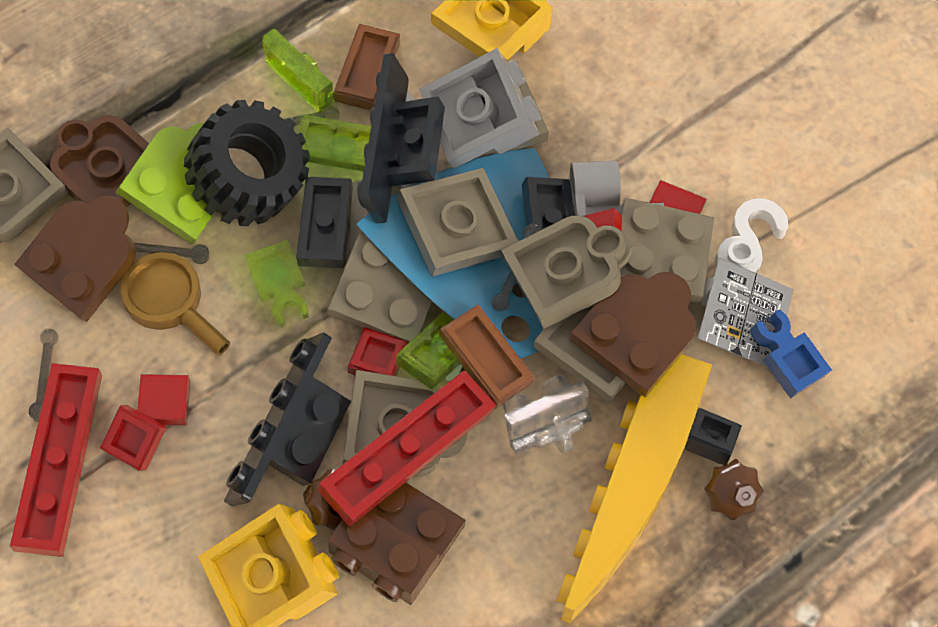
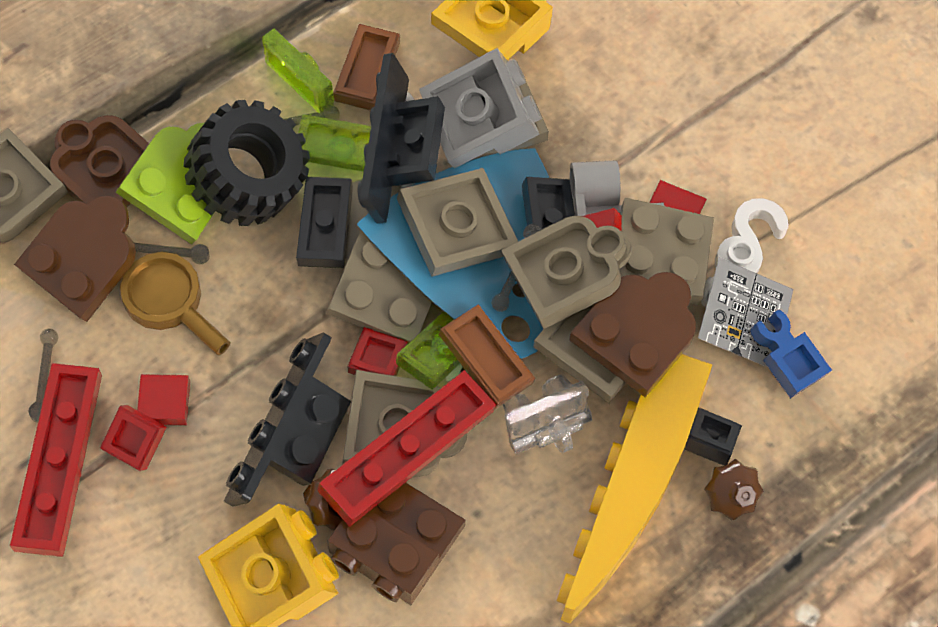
clear neon green plate [244,239,309,328] -> none

